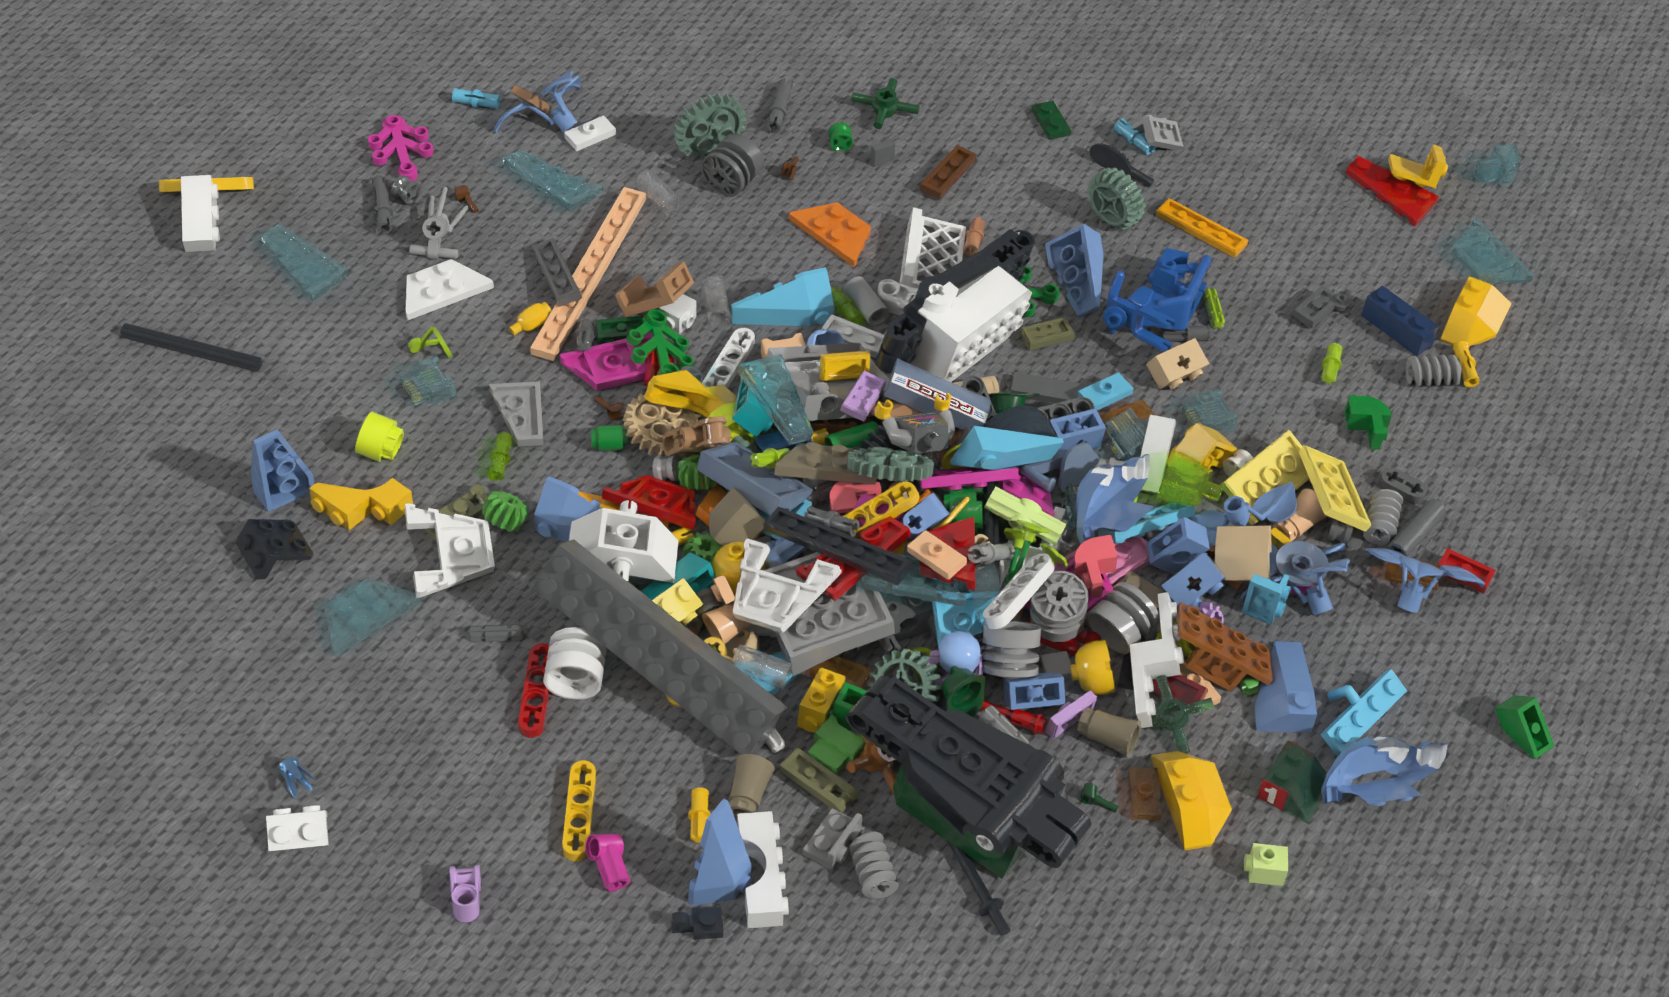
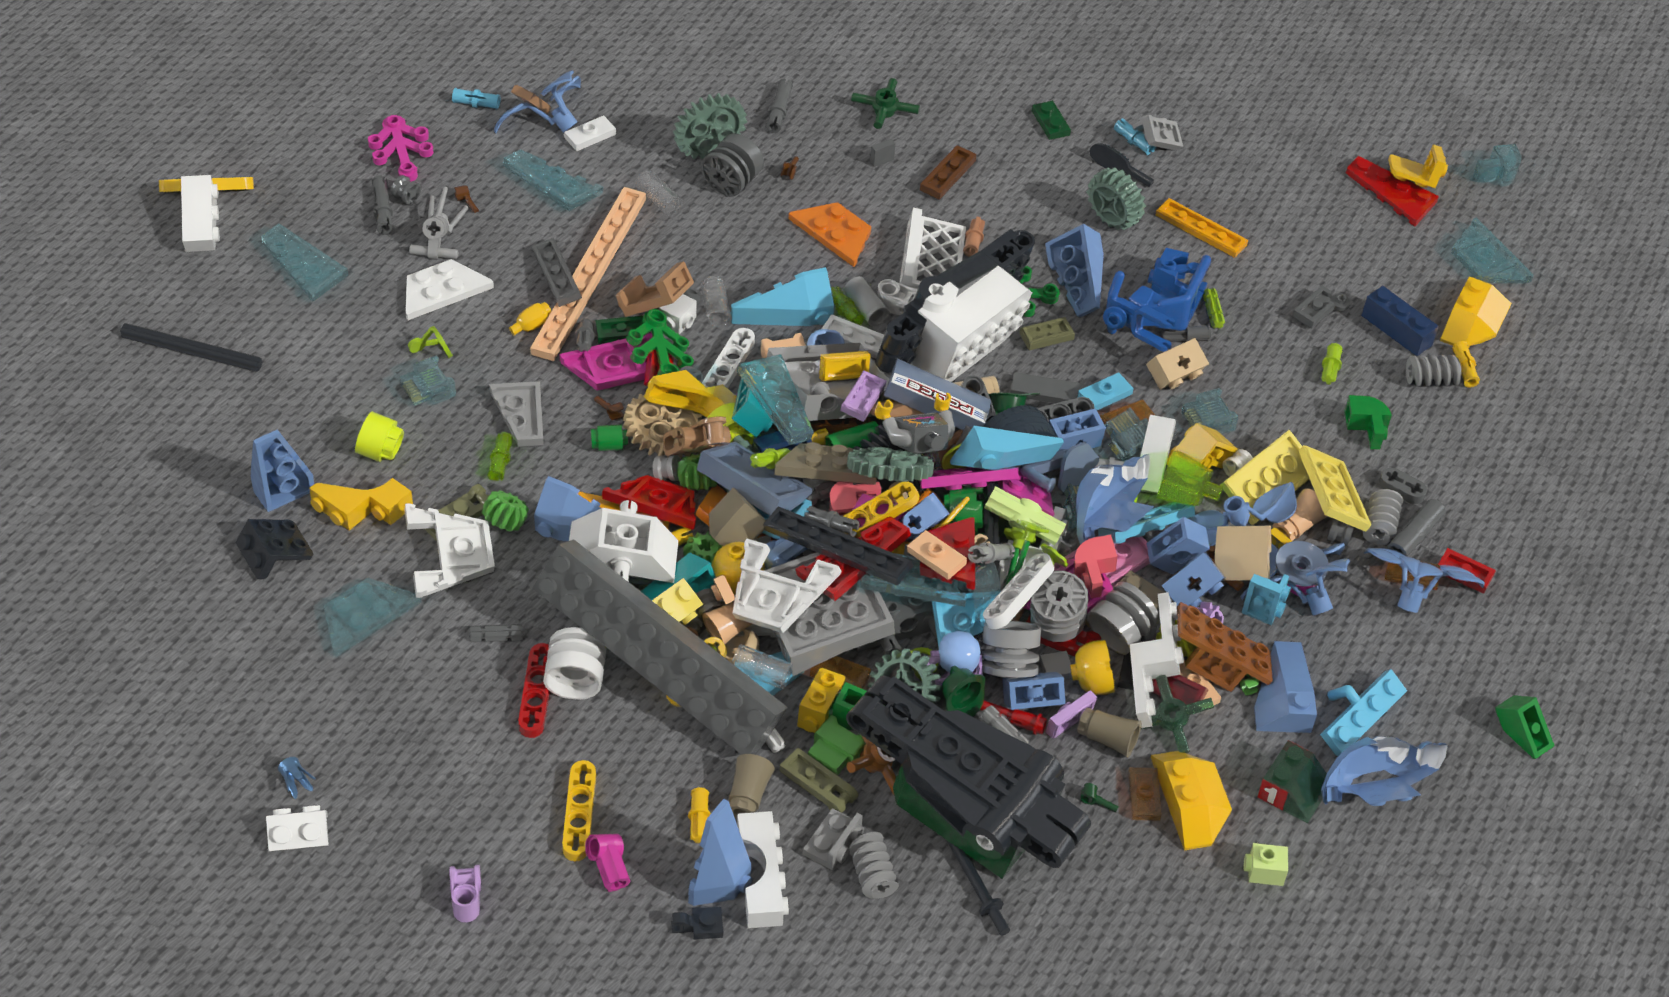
green wheel [828,122,853,151] -> none

